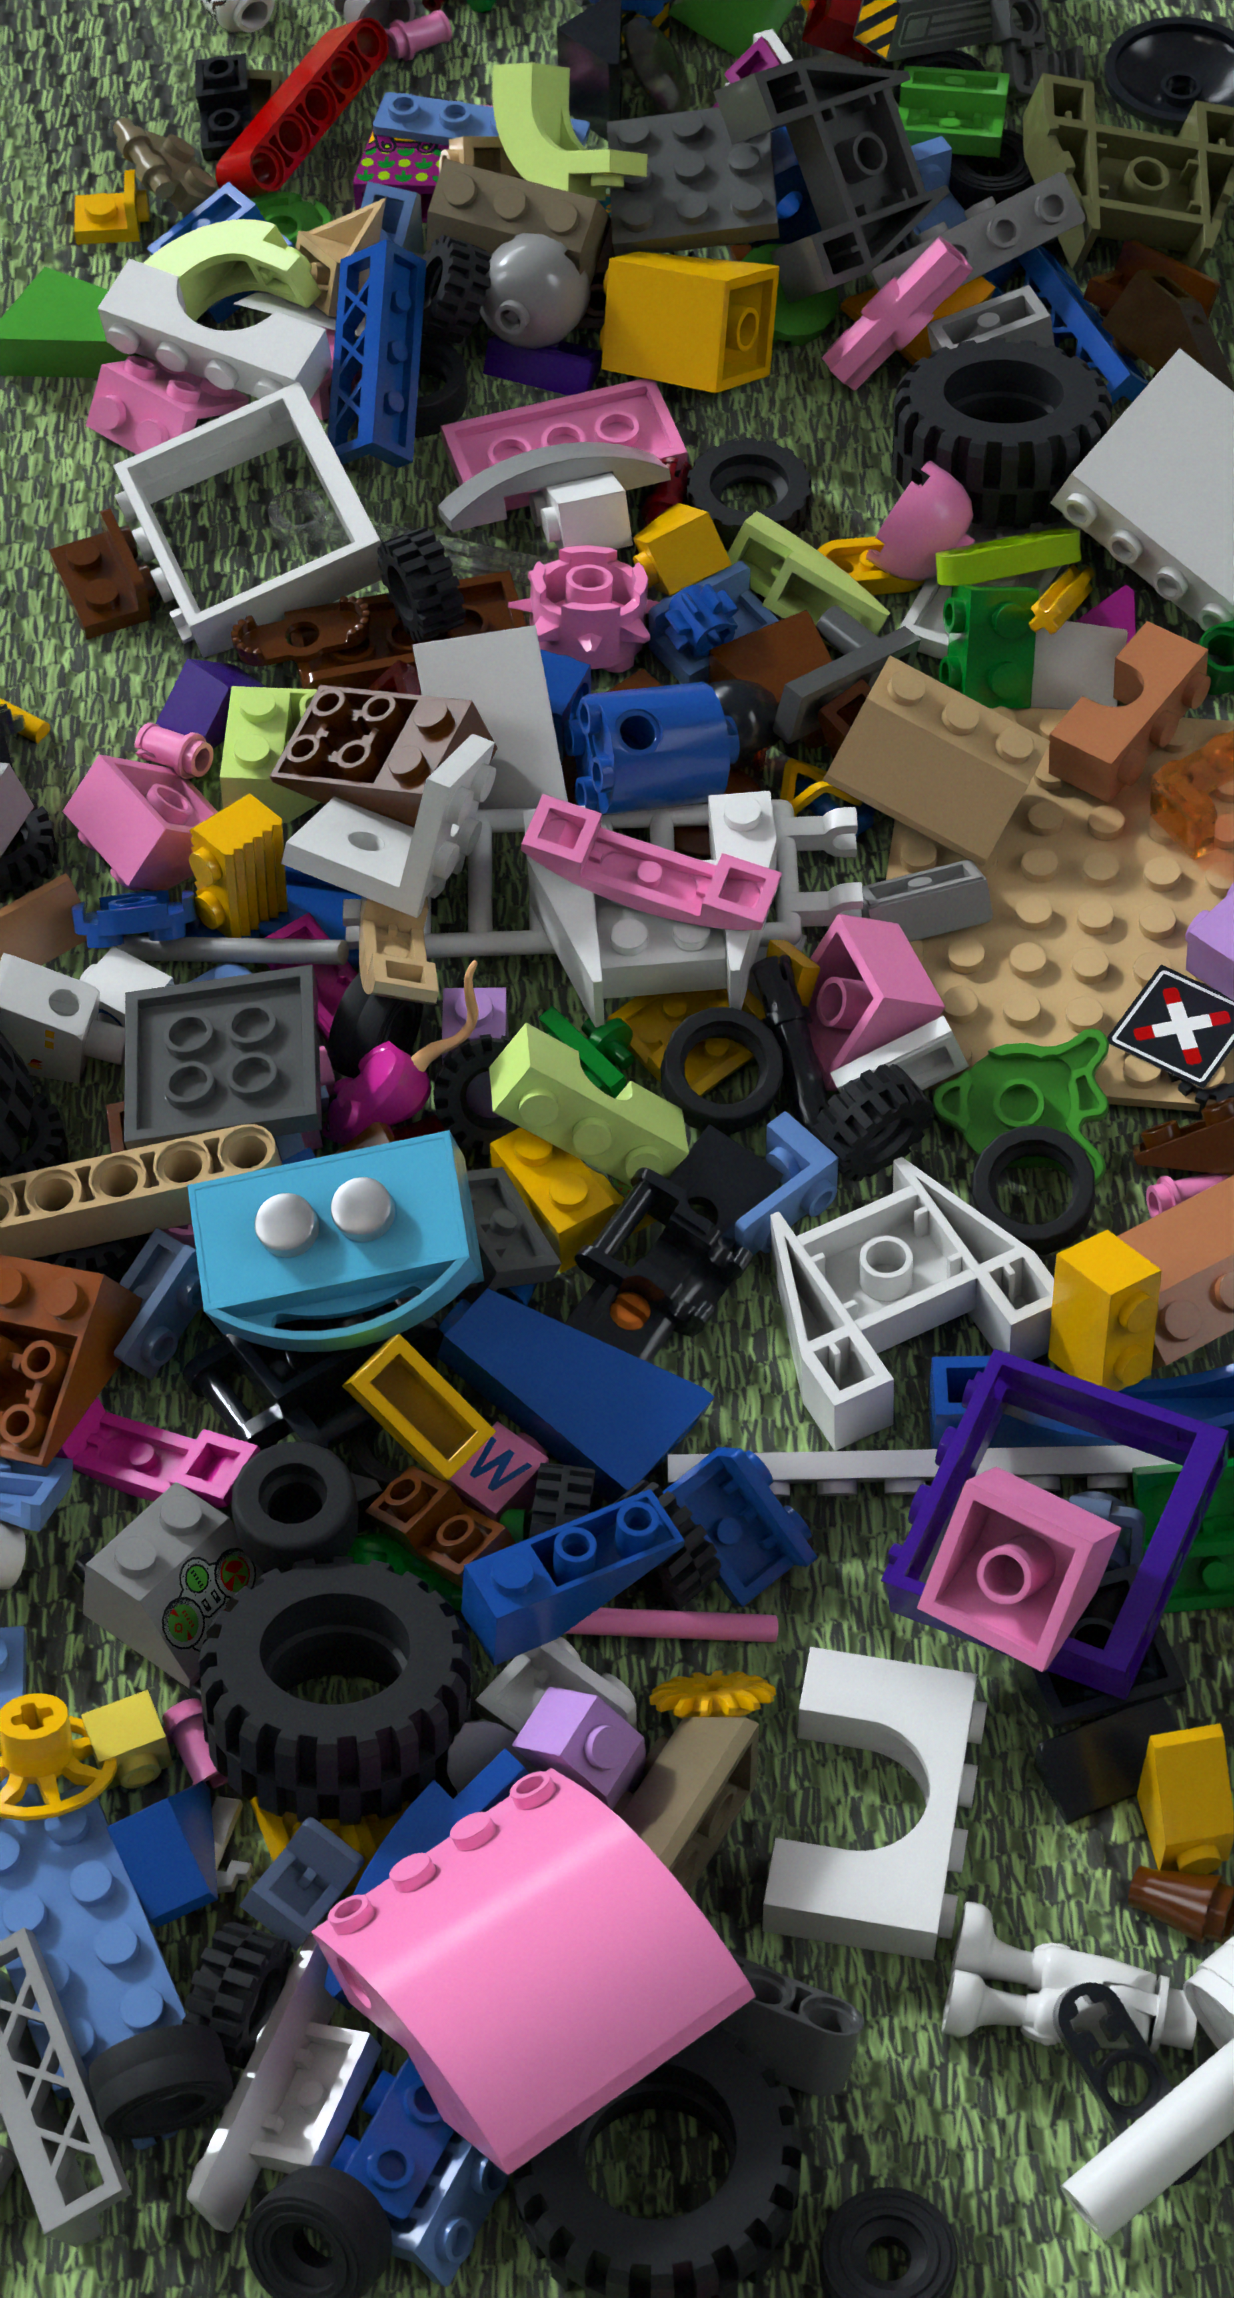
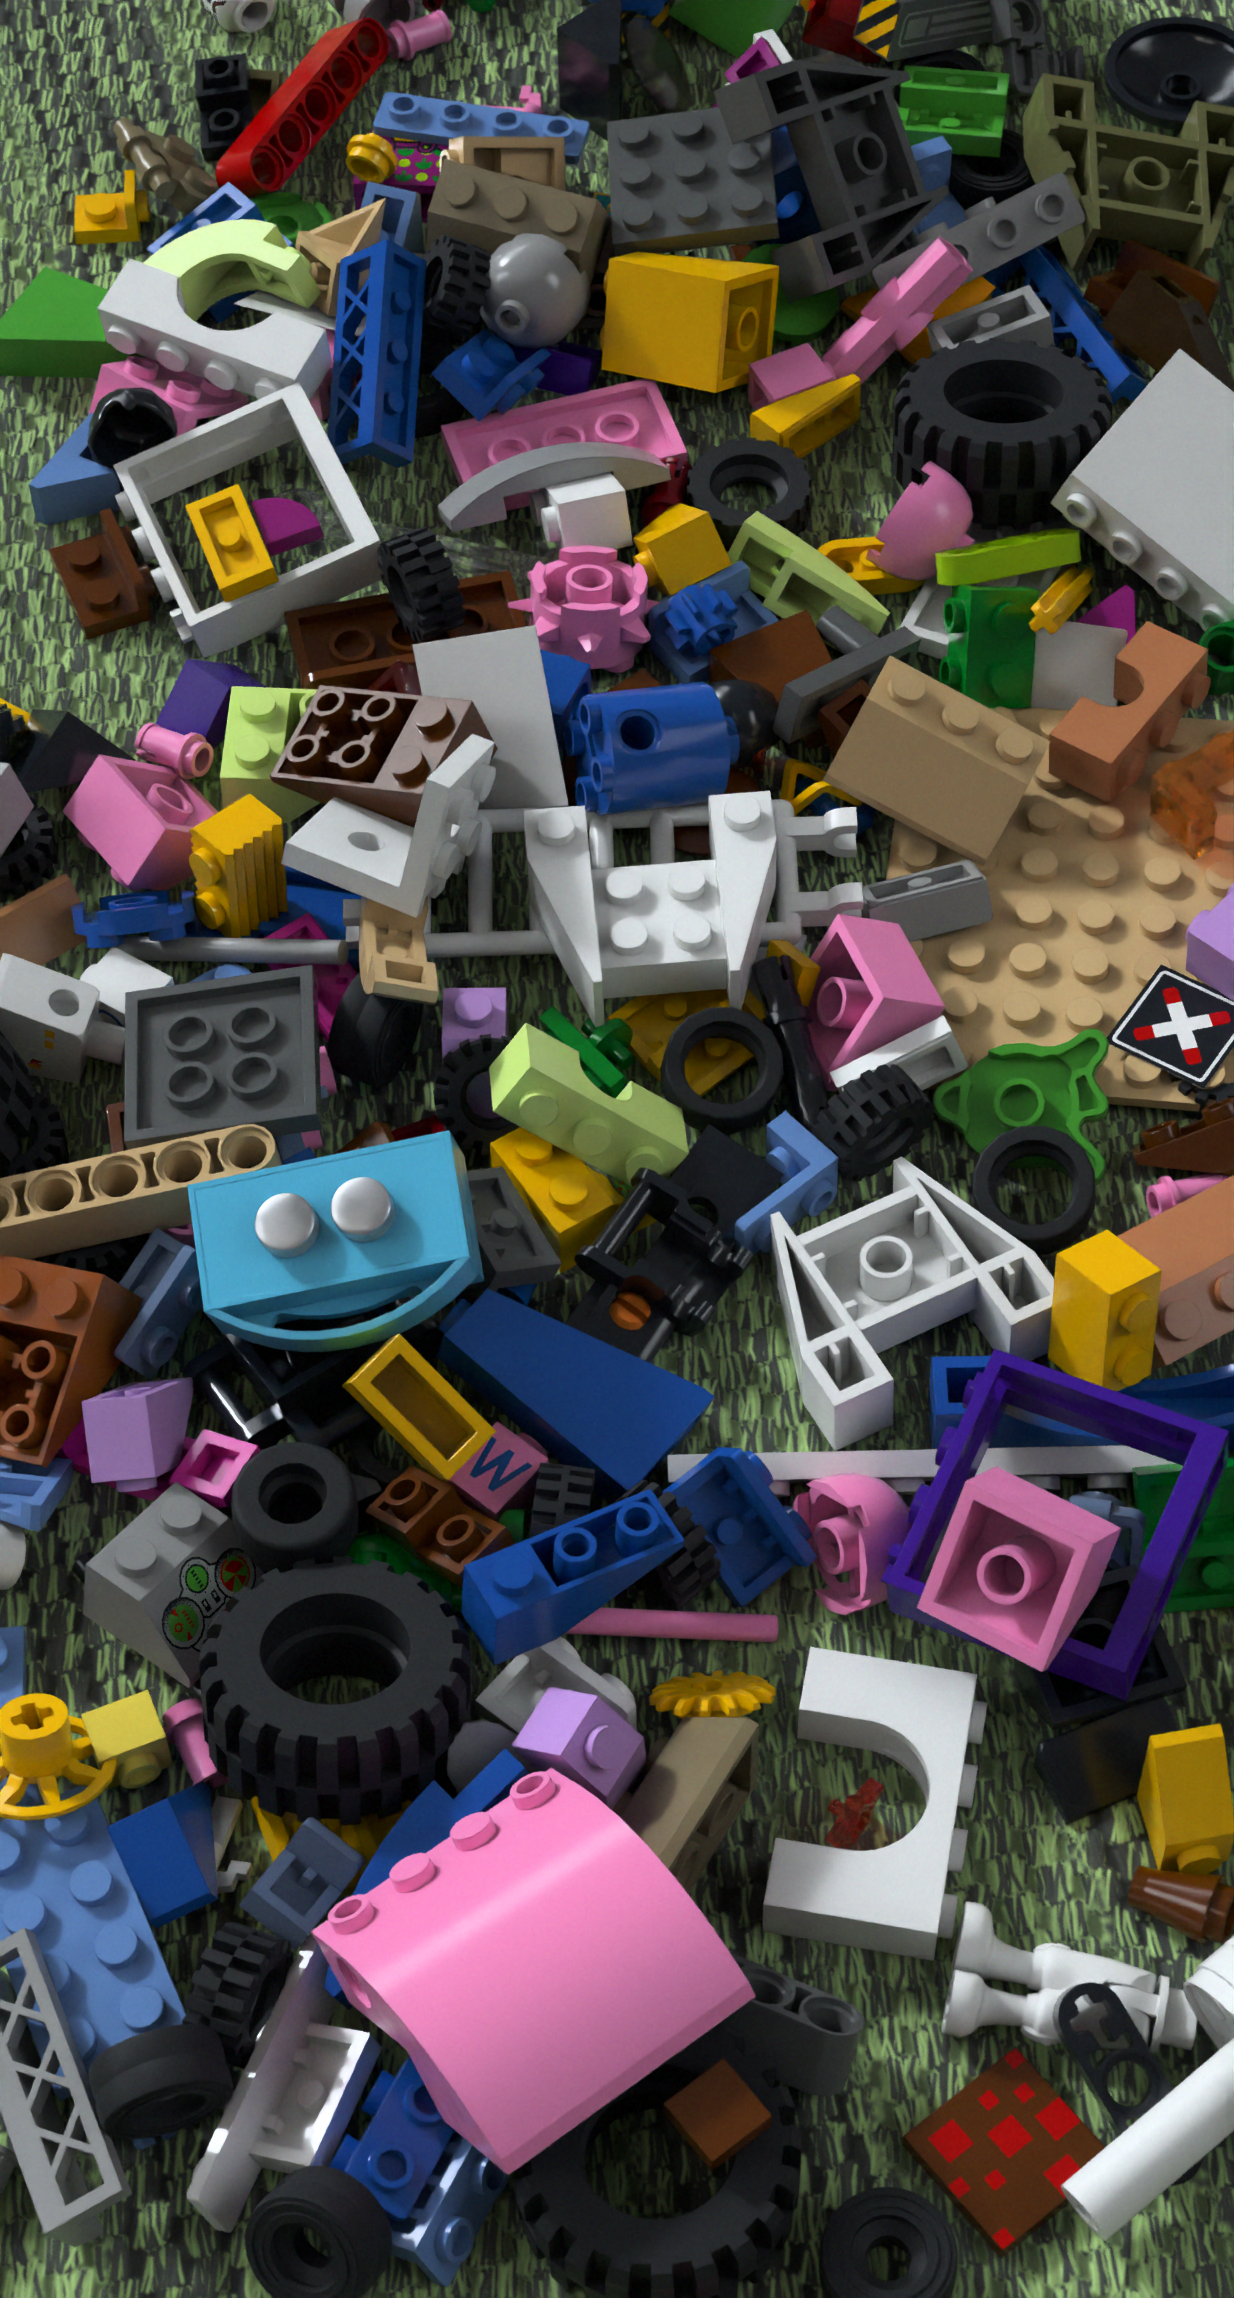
reddish brown piece [231,596,371,667] -> none
dark pink animal [322,960,479,1145] -> none
yellowish green arch [492,62,648,201] -> none
bright pink slope [521,794,782,930] -> none
none -> black slope [11,709,135,793]
none -> medium blue slope [29,413,121,525]
none -> lavender slope [82,1377,194,1492]
none -> black hair [87,388,177,471]
none -> yellow plate [185,483,279,603]
none -> magenta tile [251,498,325,557]
none -> yellow plate [346,133,398,184]
none -> blue bracket [431,328,551,422]
none -> reddish brown tile [664,2058,772,2171]
none -> bright pink brick [748,342,837,412]
none -> yellow slope [750,374,861,459]
none -> bright pink cylinder [793,1473,913,1615]
none -> clear red piece [824,1777,884,1850]
none -> reddish brown tile [902,2047,1105,2259]

